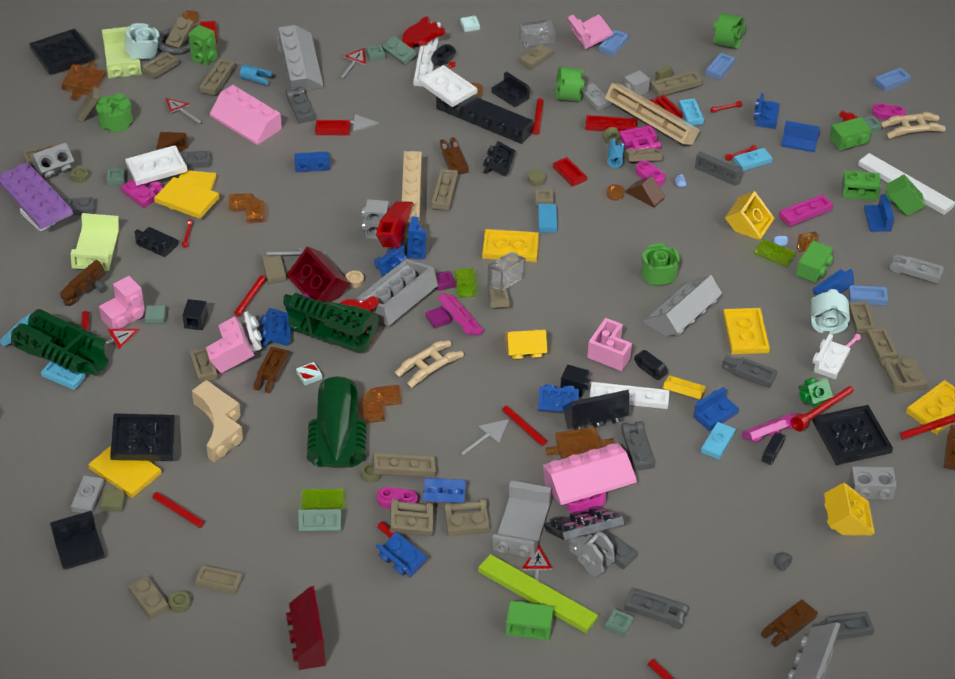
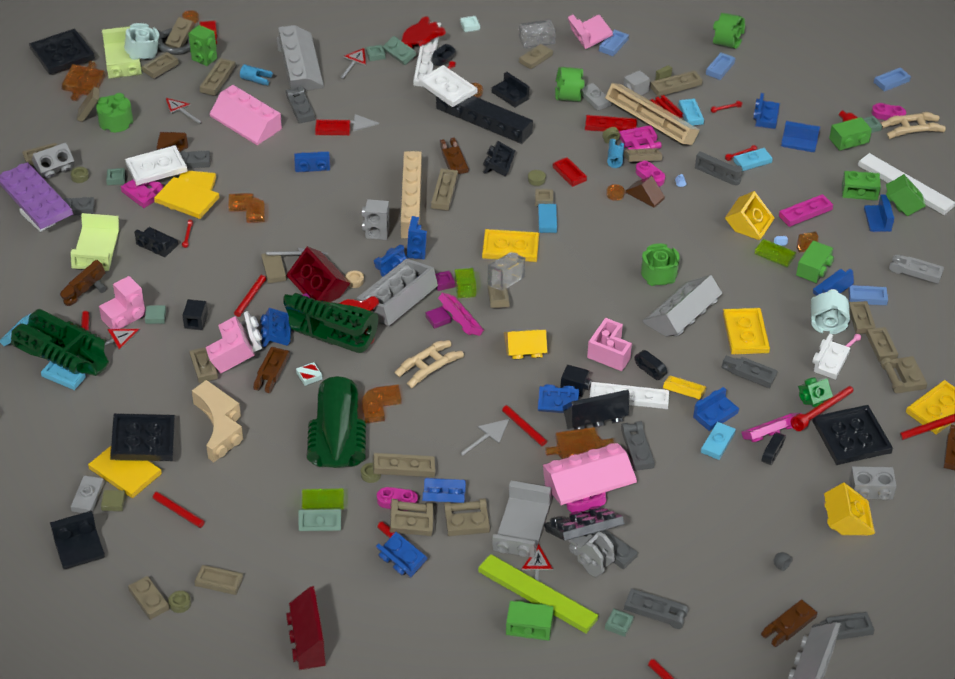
red slope [376,201,413,248] -> none
red bar [533,98,544,135] -> none

